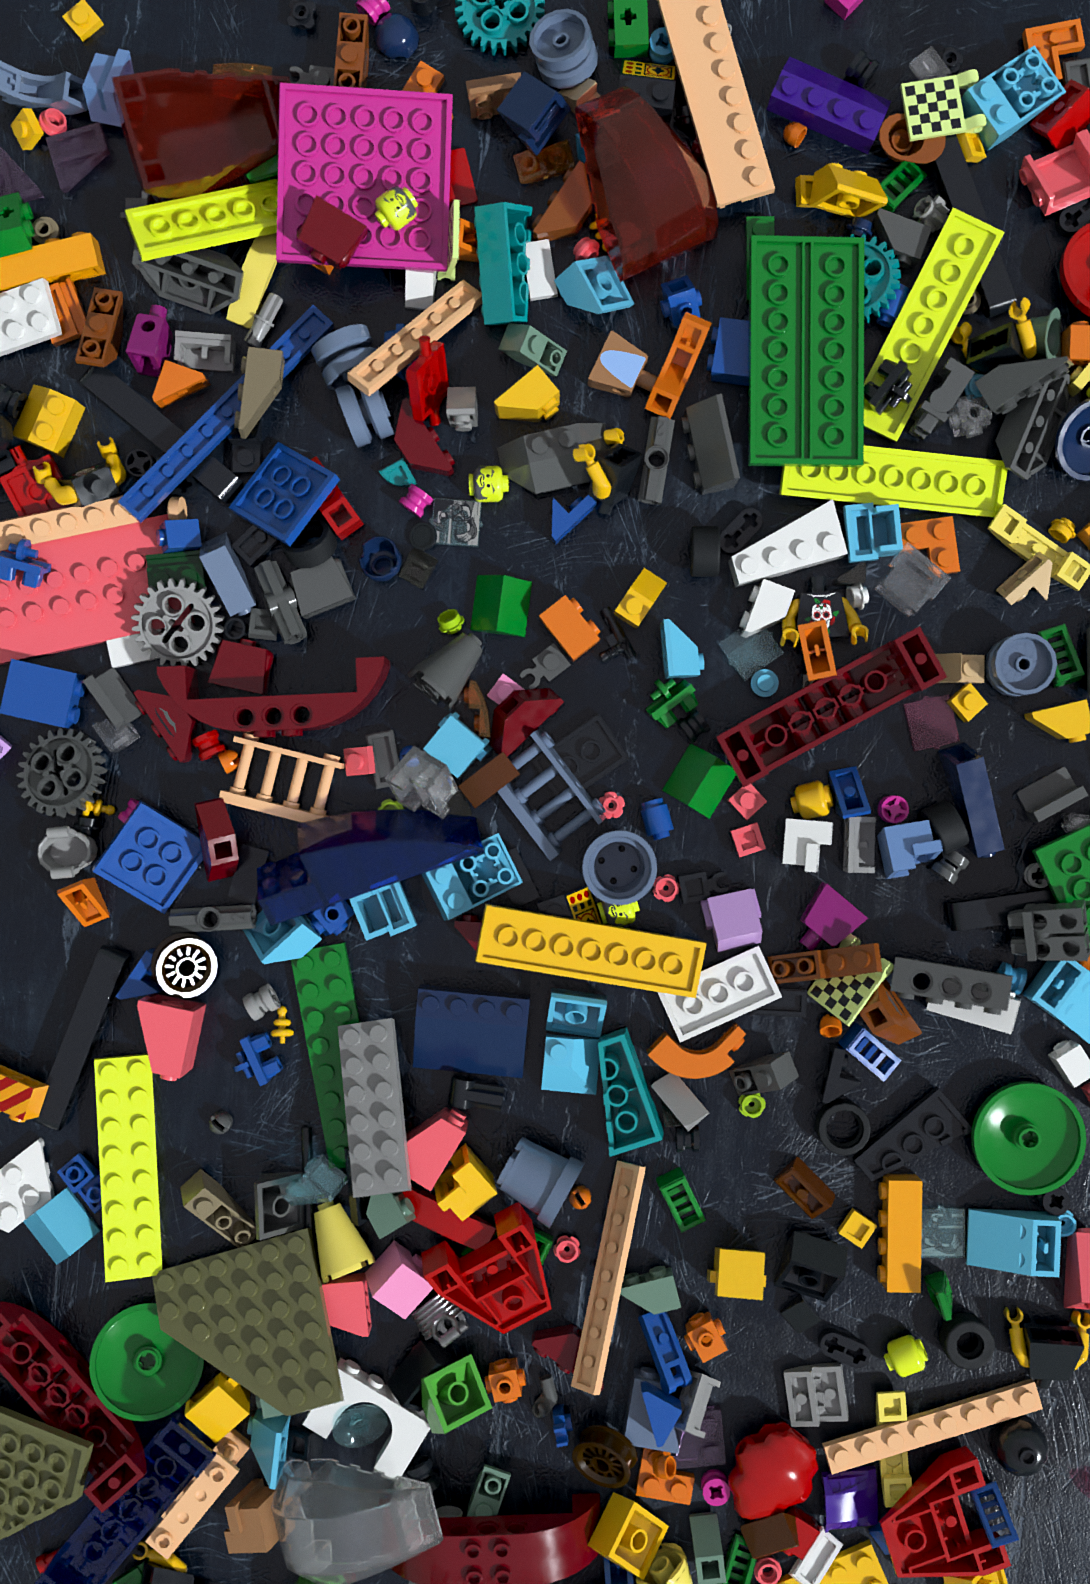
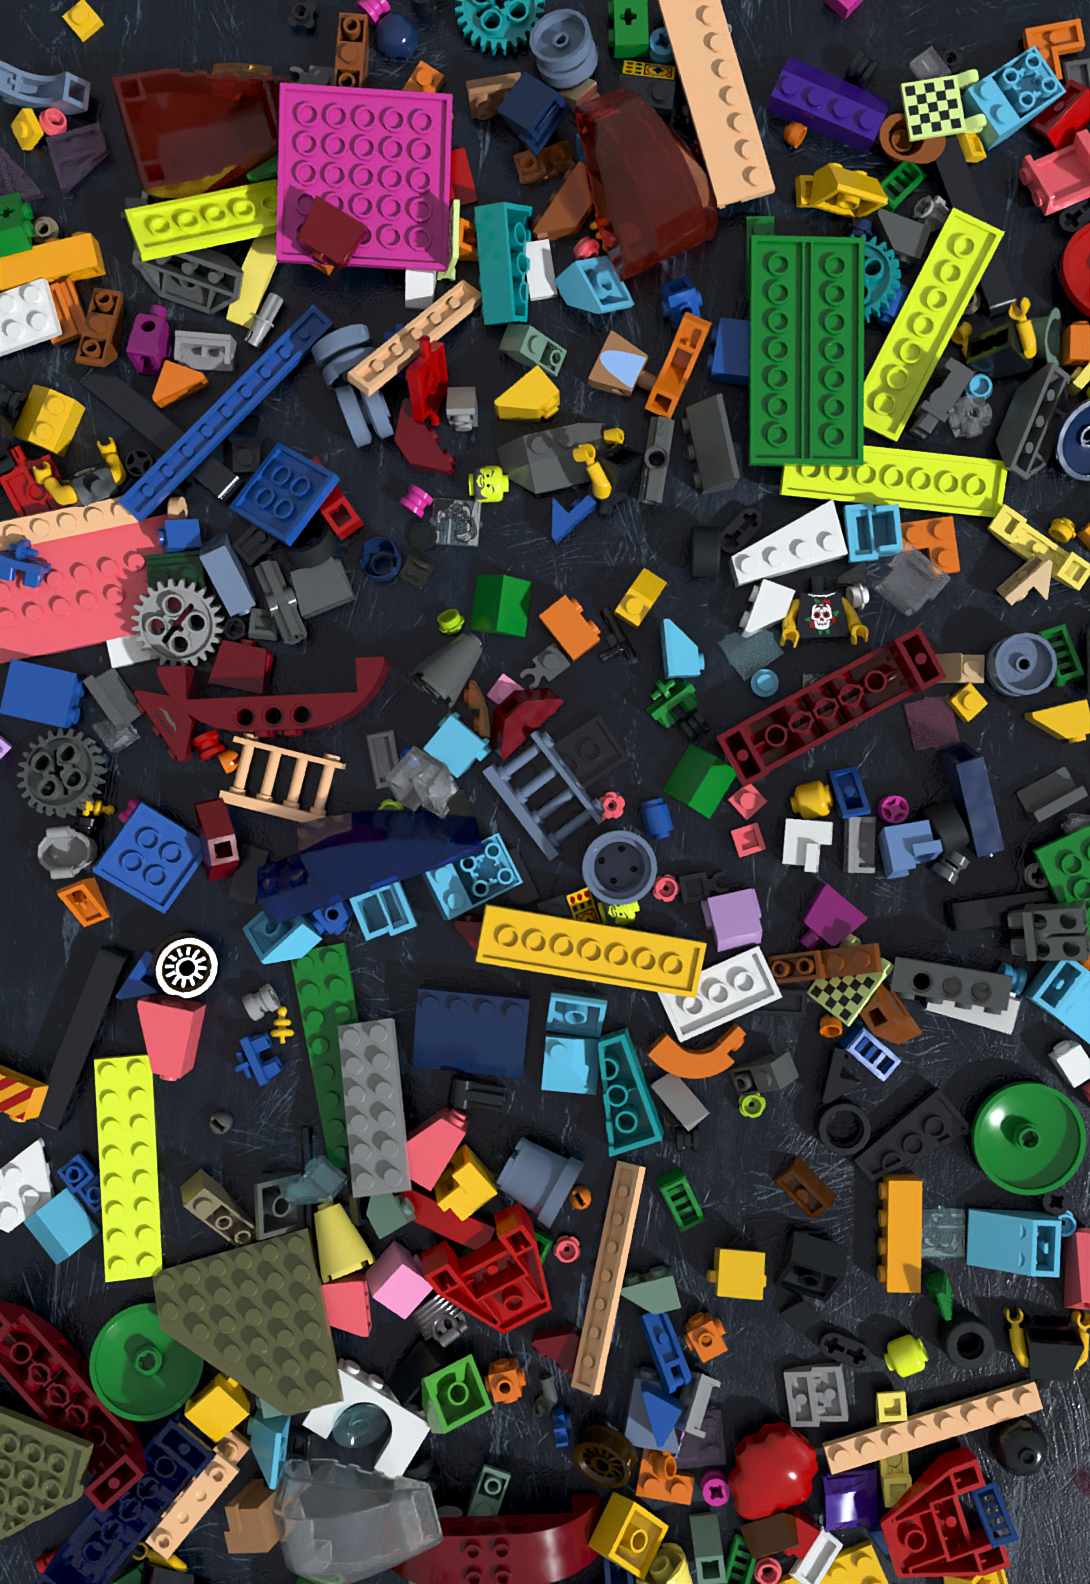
medium blue plate [82,48,147,130] -> none
dark grey piece [169,904,257,933] -> none
dark tan slope [234,347,285,439] -> none
coral plate [343,746,376,776] -> none
neon yellow head [374,185,418,231] -> none
teal tile [379,458,417,487] -> none
reddish brown slope [458,752,520,809] -> none
orange slope [797,619,837,681] -> none
yellow plate [837,1208,877,1249] -> none
black hips [864,359,913,415] -> none
dark grey slope [975,356,1074,414] -> none

